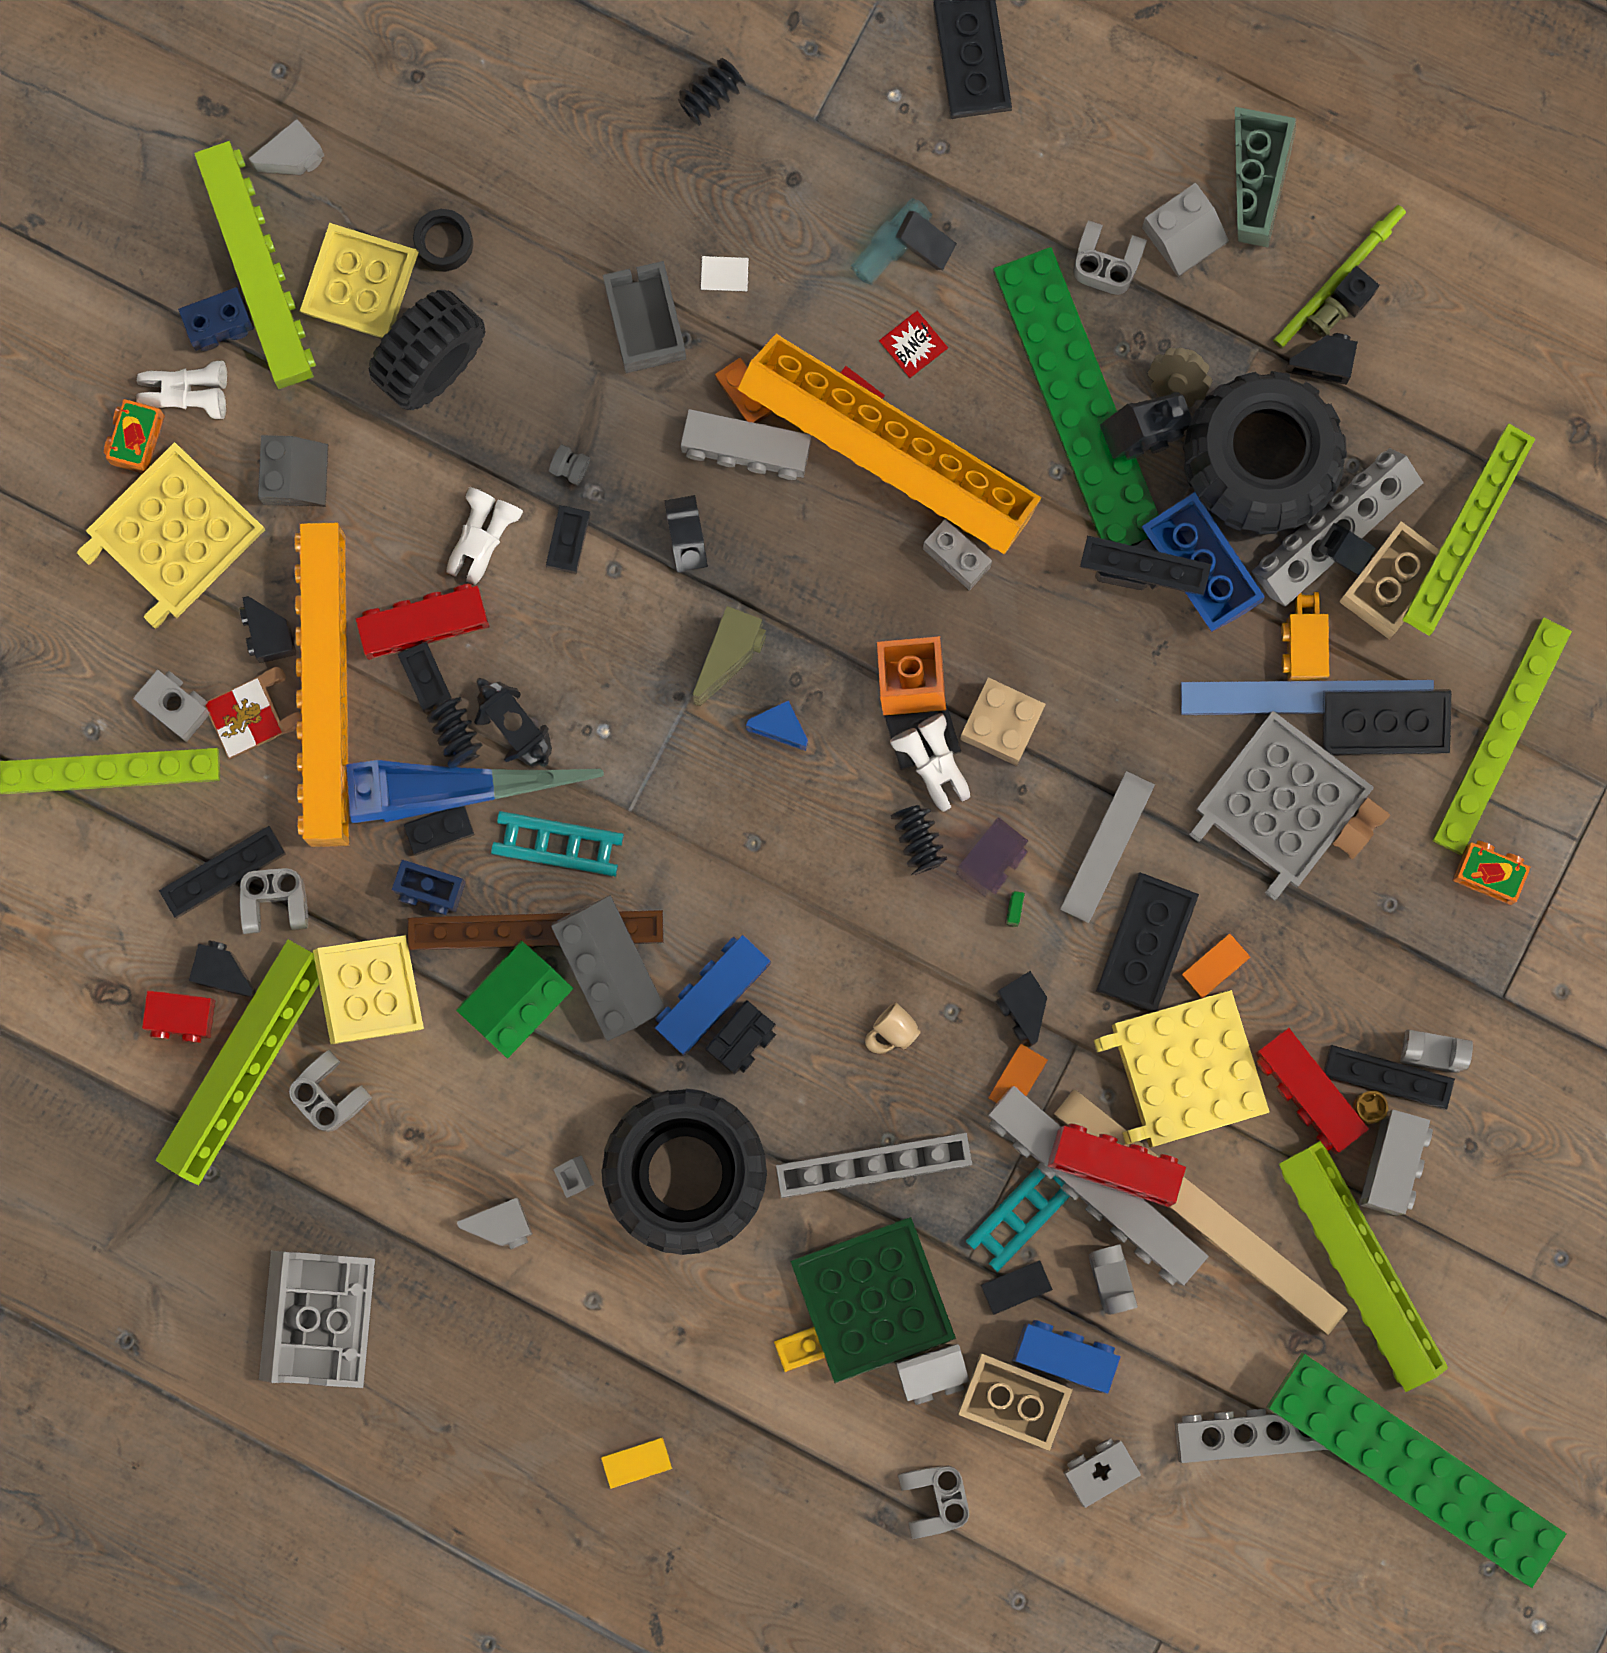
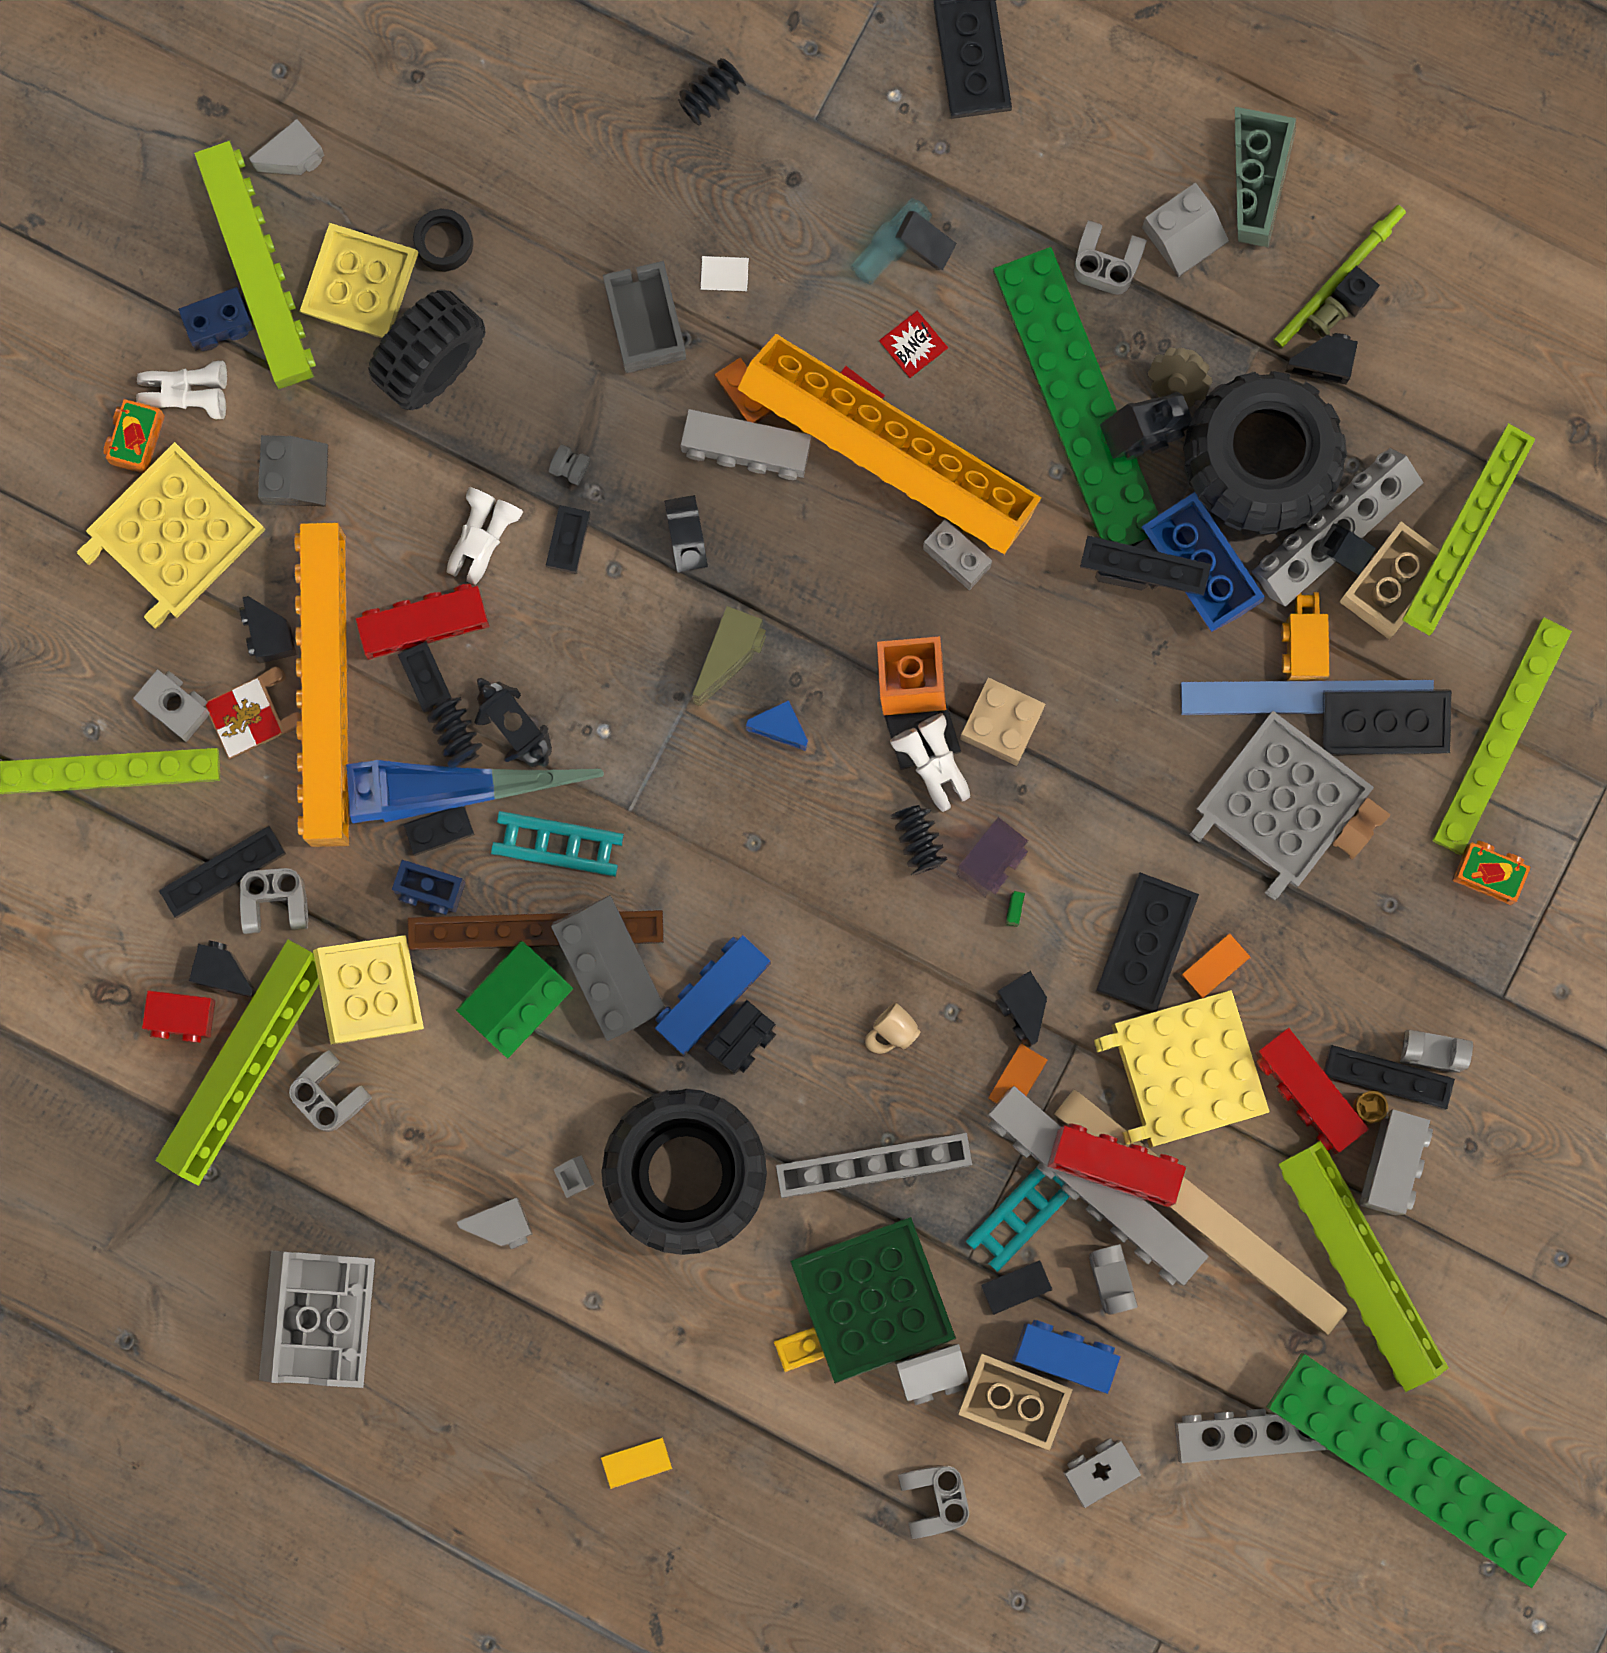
light grey beam [1060,771,1155,923] -> none

